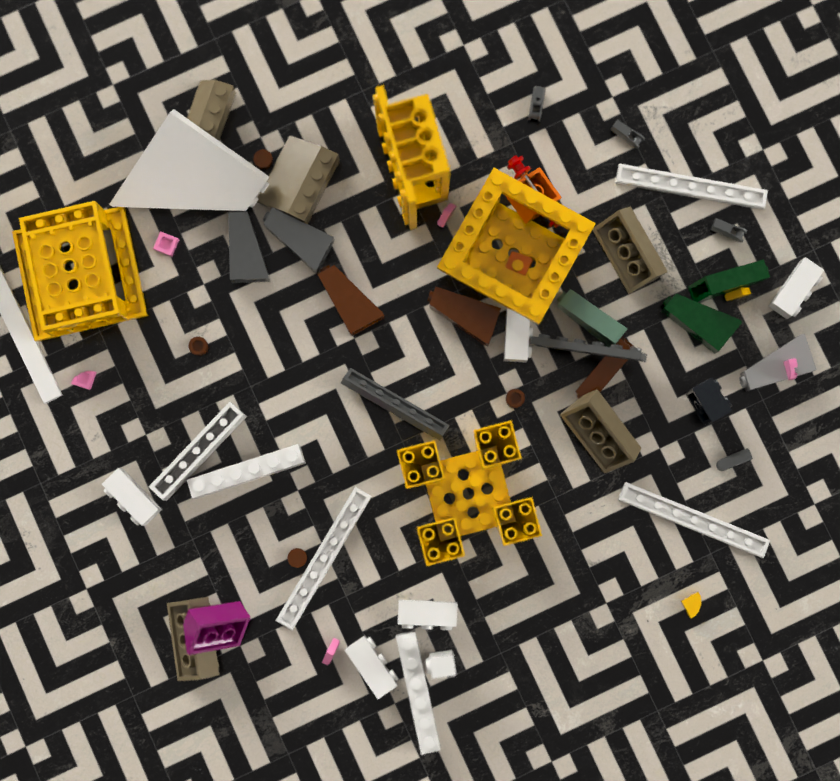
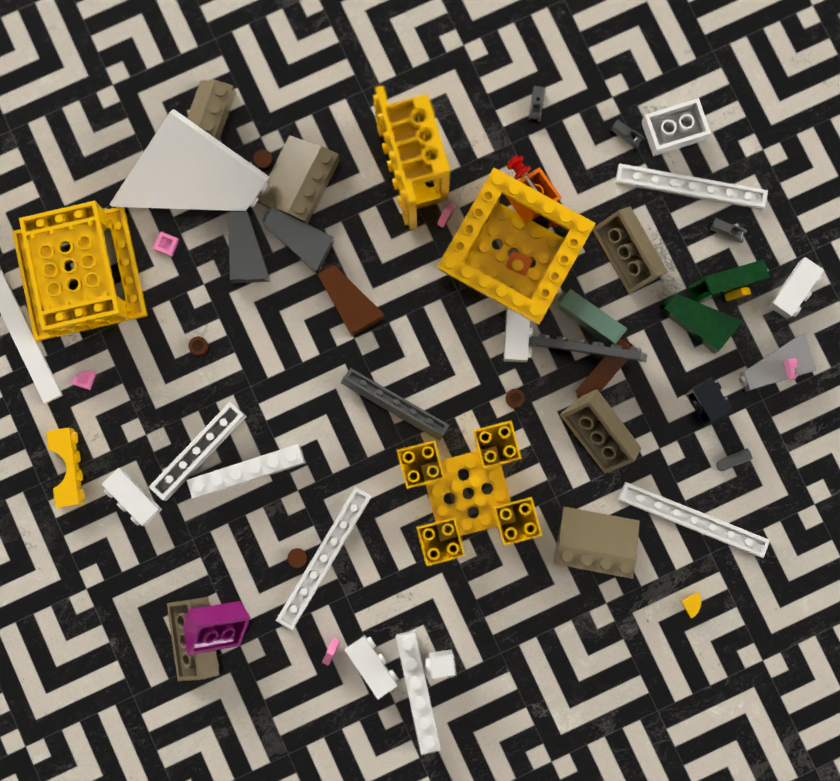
white brick [398,599,457,630] -> none
reddish brown slope [427,287,501,347] -> none
none -> yellow arch [46,428,85,508]
none -> dark tan slope [553,506,640,579]
none -> white brick [641,98,711,156]

